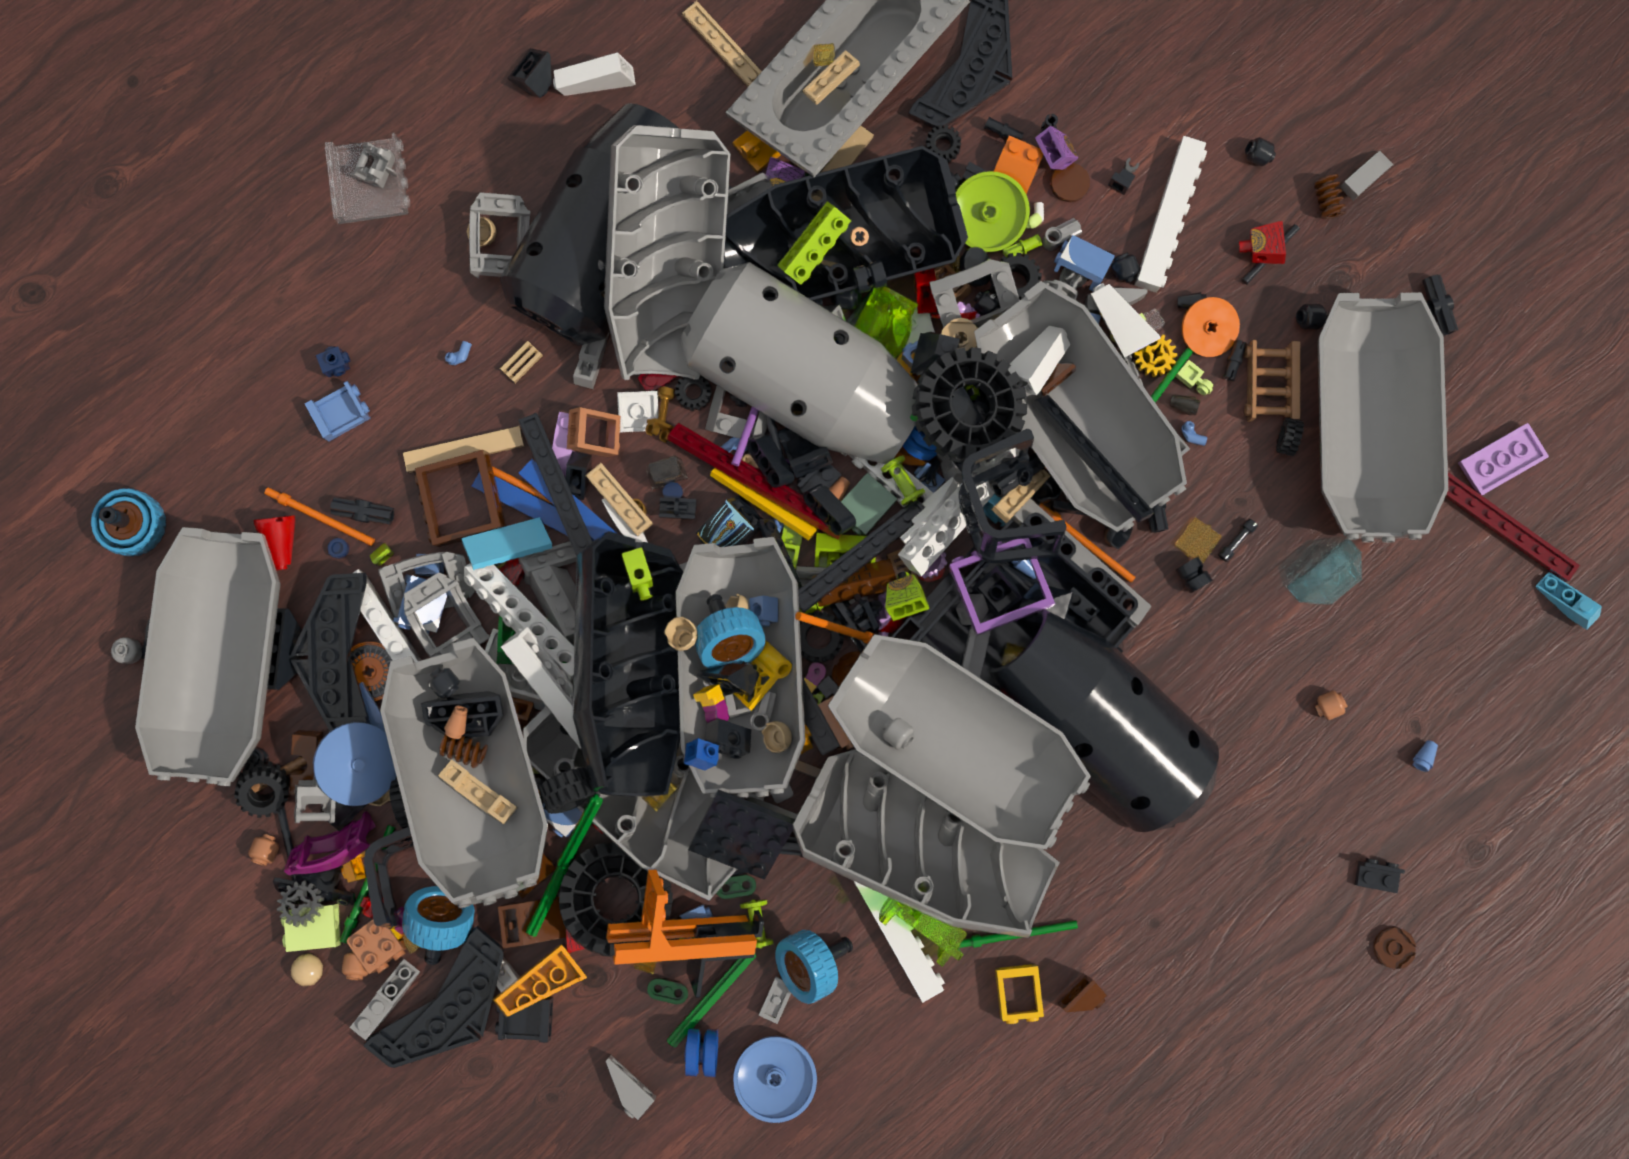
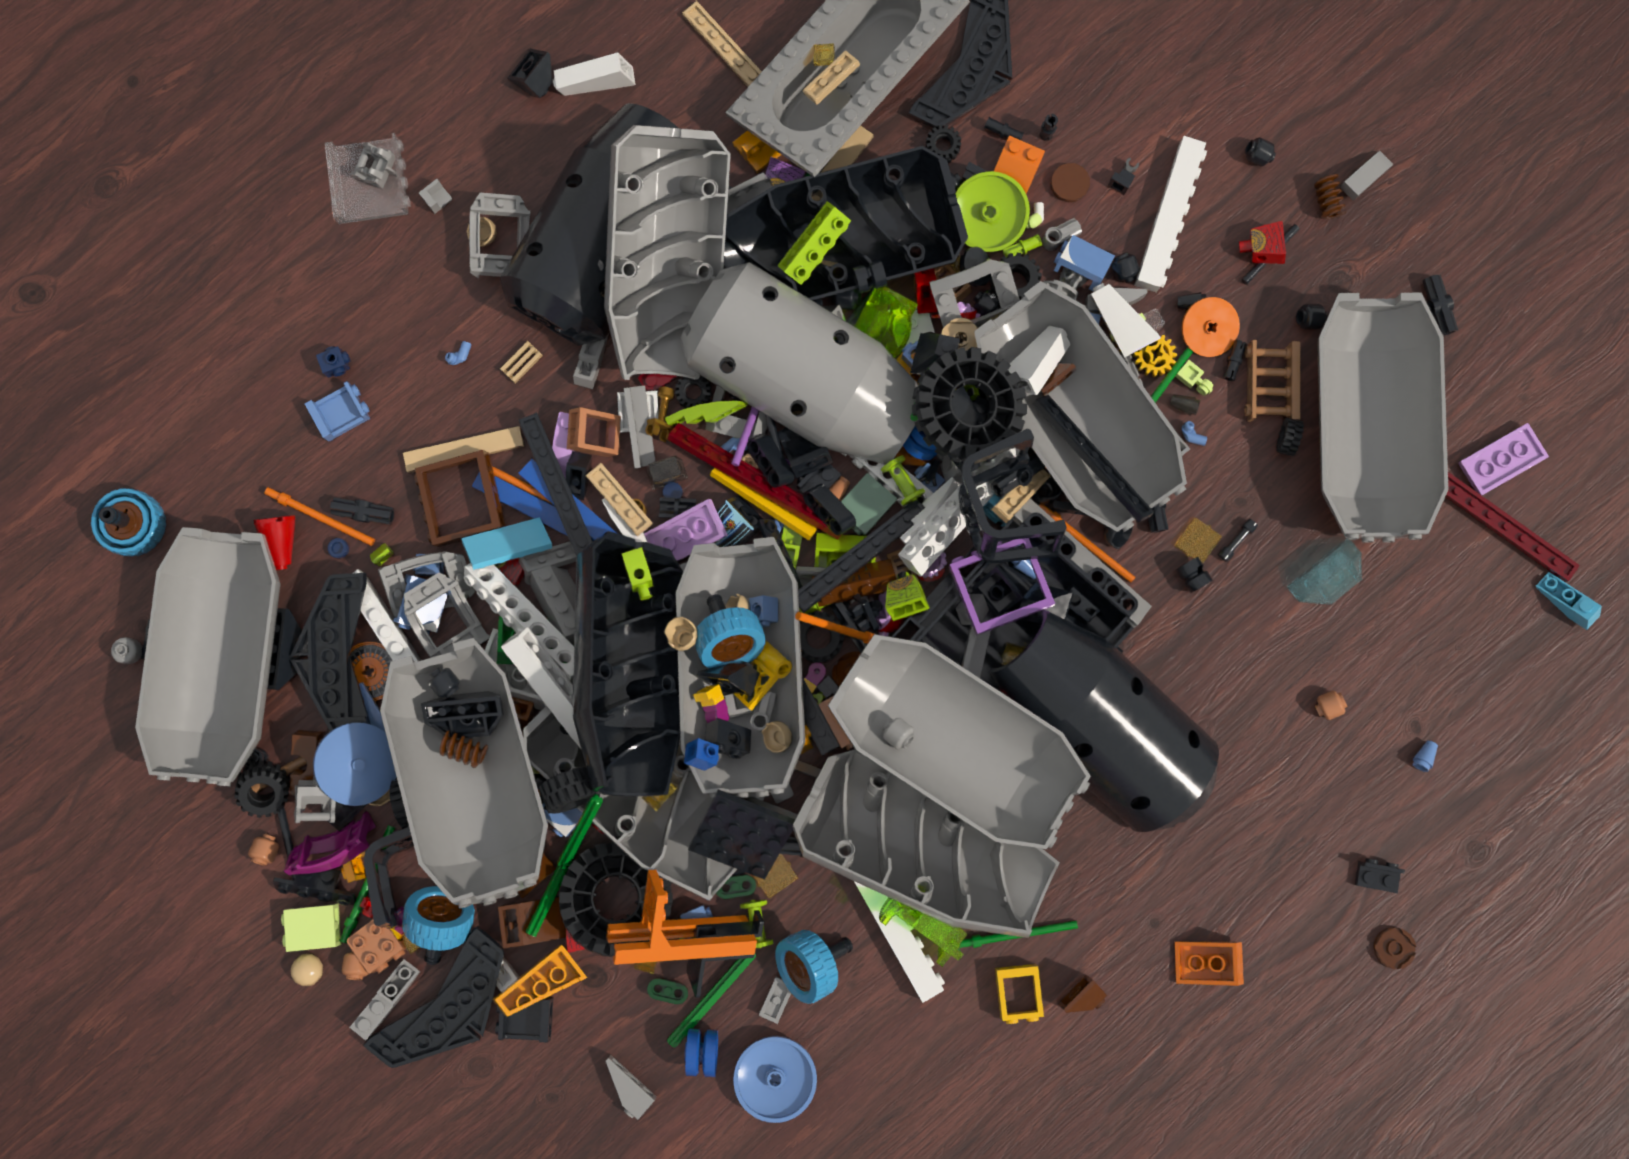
dark grey gear [277,881,324,928] -> none
tan slope [438,759,517,825] -> none
nougat cone [444,706,468,739] -> none
light nougat bush [850,227,869,246] -> none
medium lavender torso [1035,126,1078,170] -> none
none -> light grey panel [419,179,452,214]
none -> light grey fence [624,386,656,468]
none -> lavender plate [644,499,728,562]
none -> lime slope [665,401,748,426]
none -> clear yellow piece [753,854,798,899]
none -> orange slope [1175,942,1244,986]

